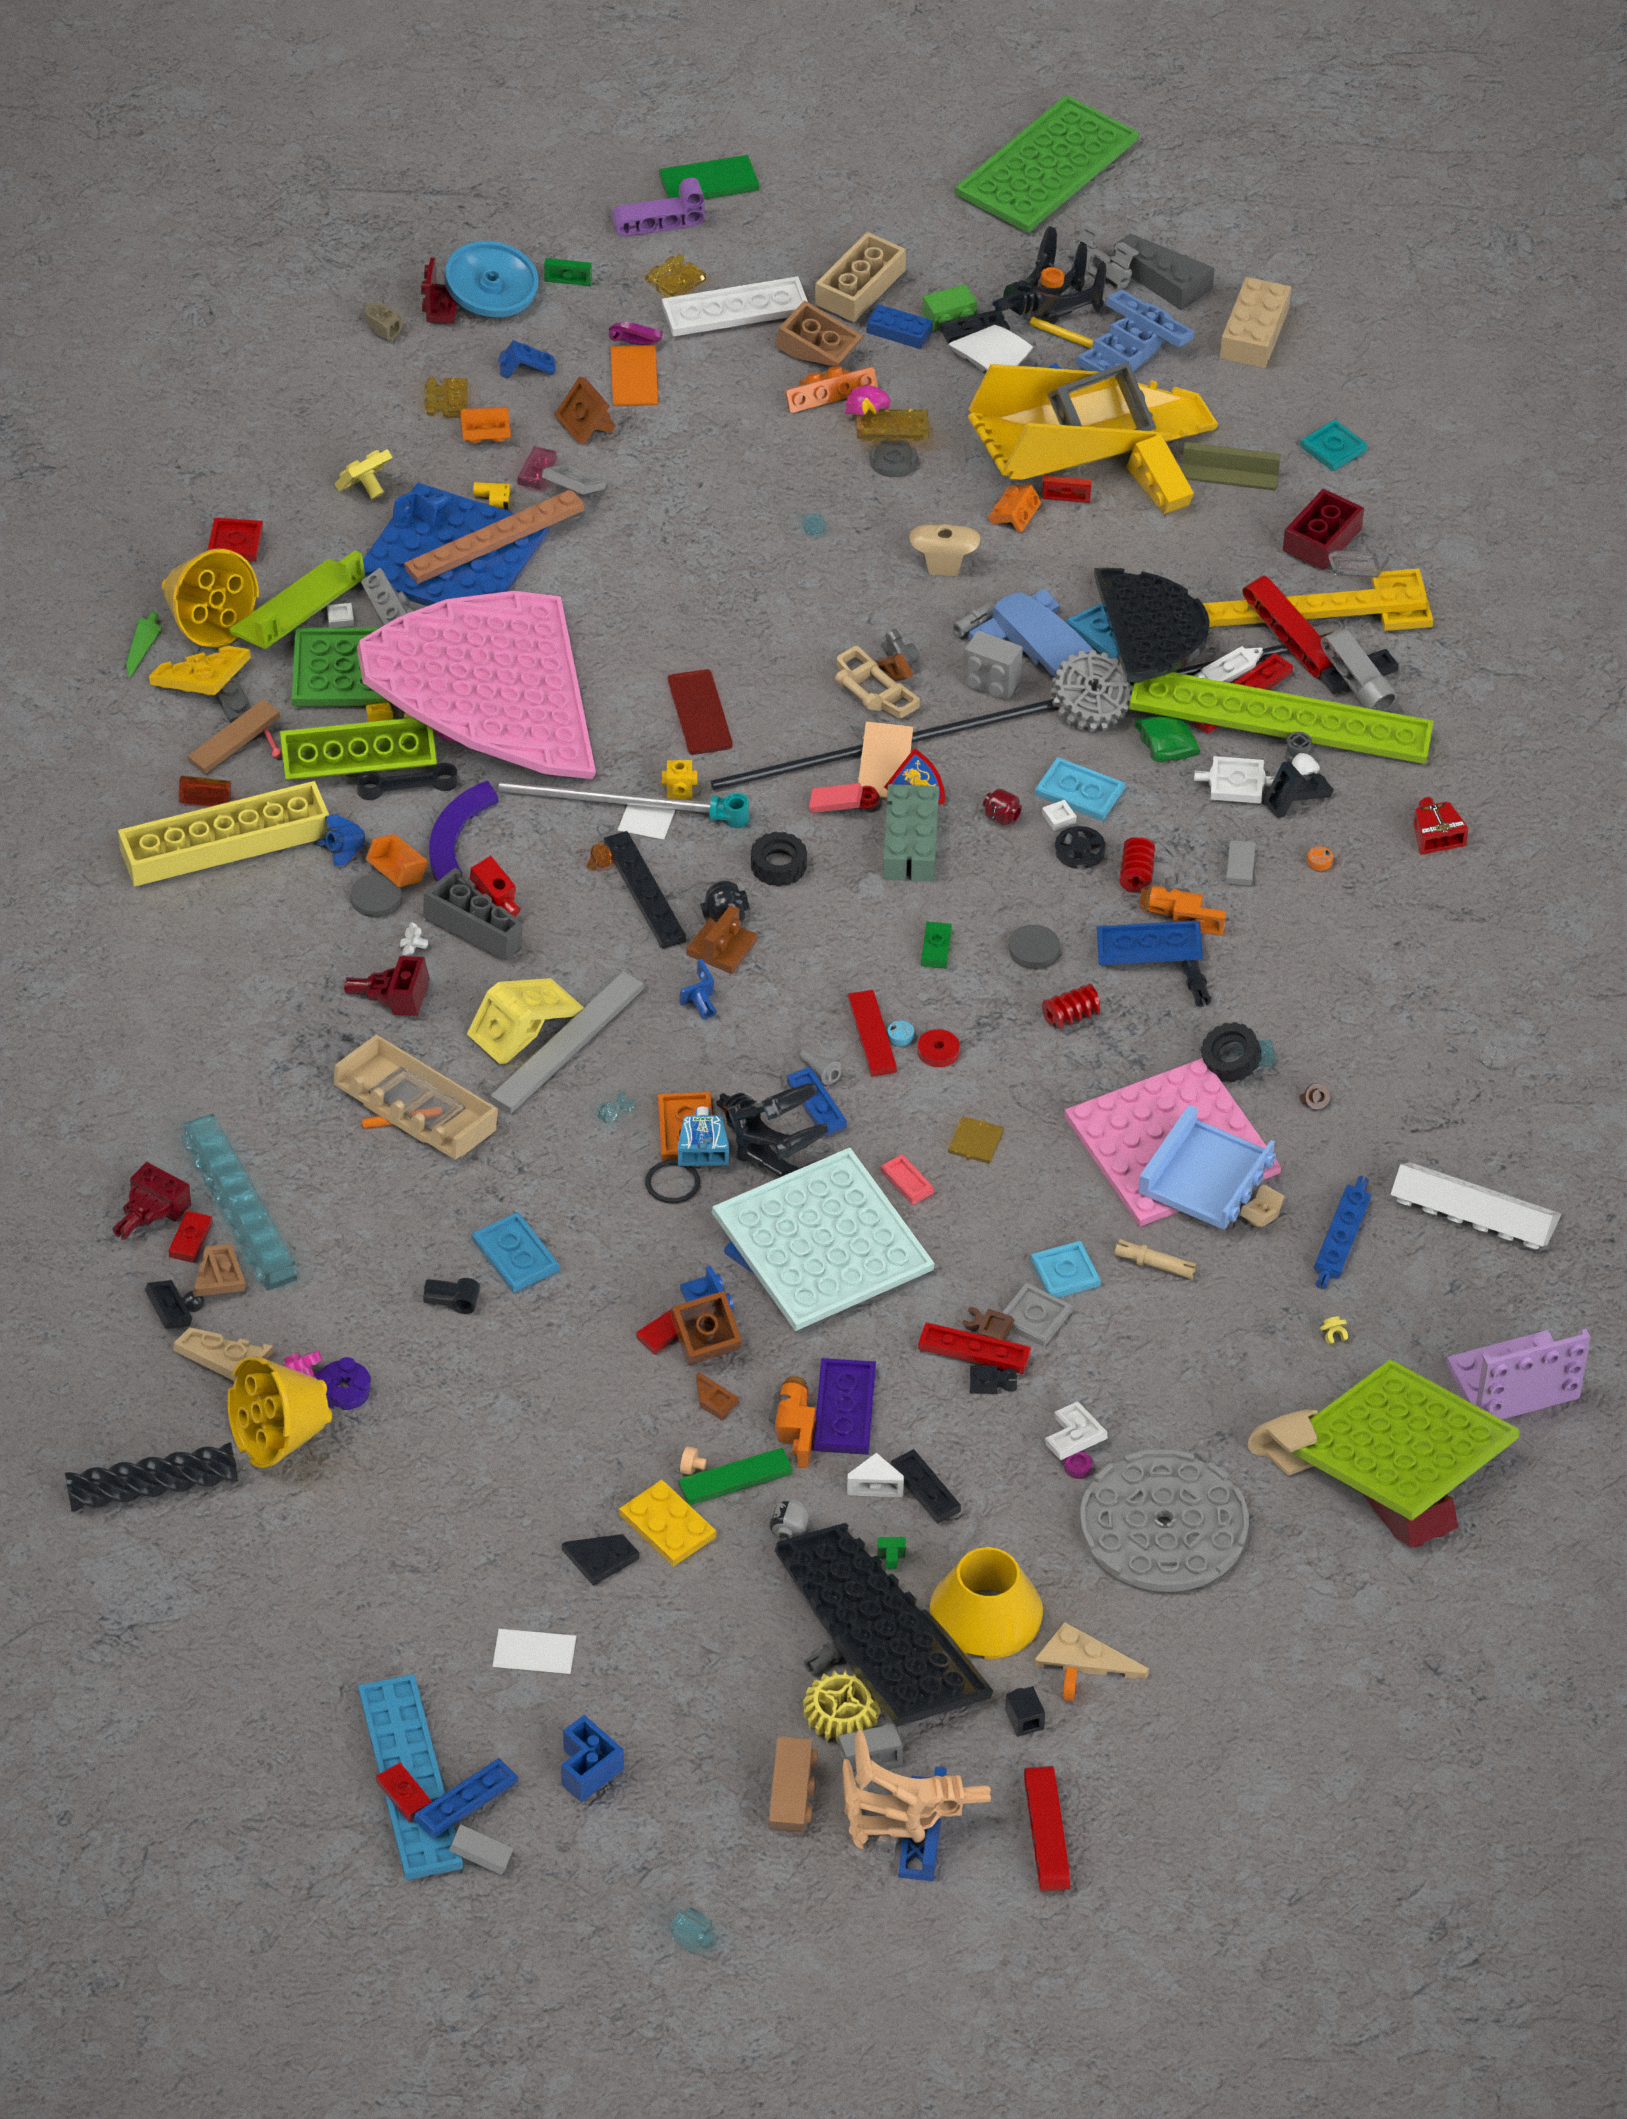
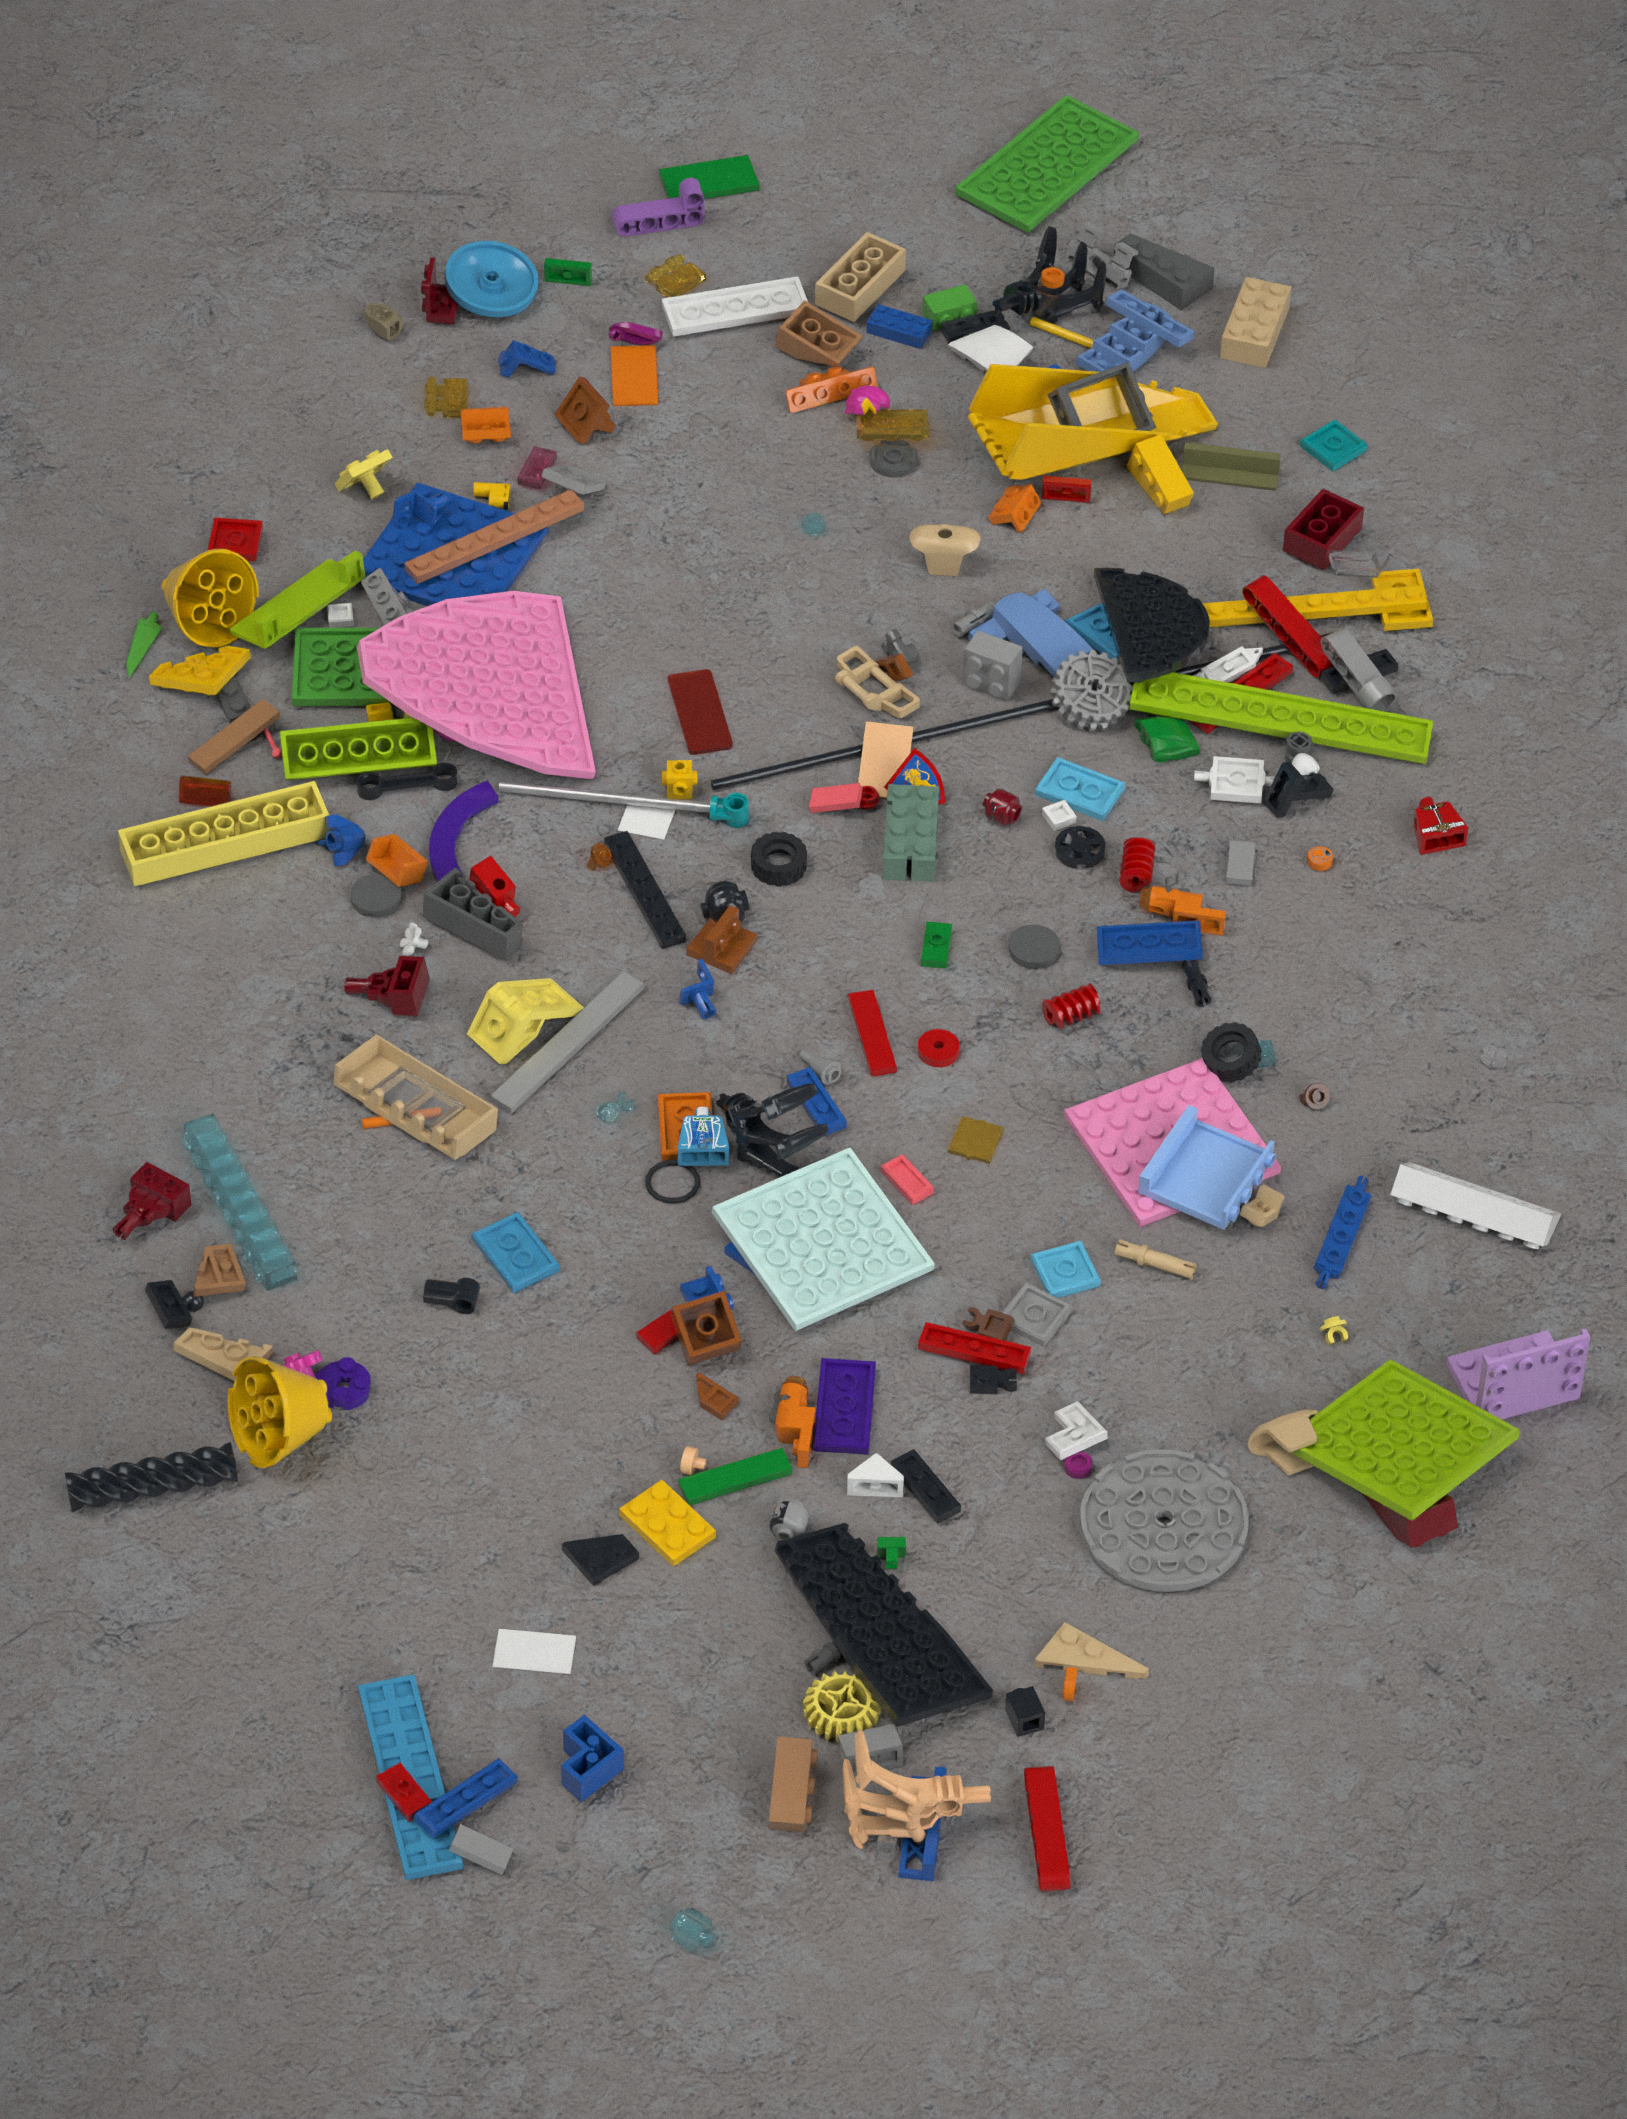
red plate [168,1210,213,1263] -> none
medium azure tile [887,1021,914,1046] -> none
yellow cone [930,1547,1043,1659] -> none

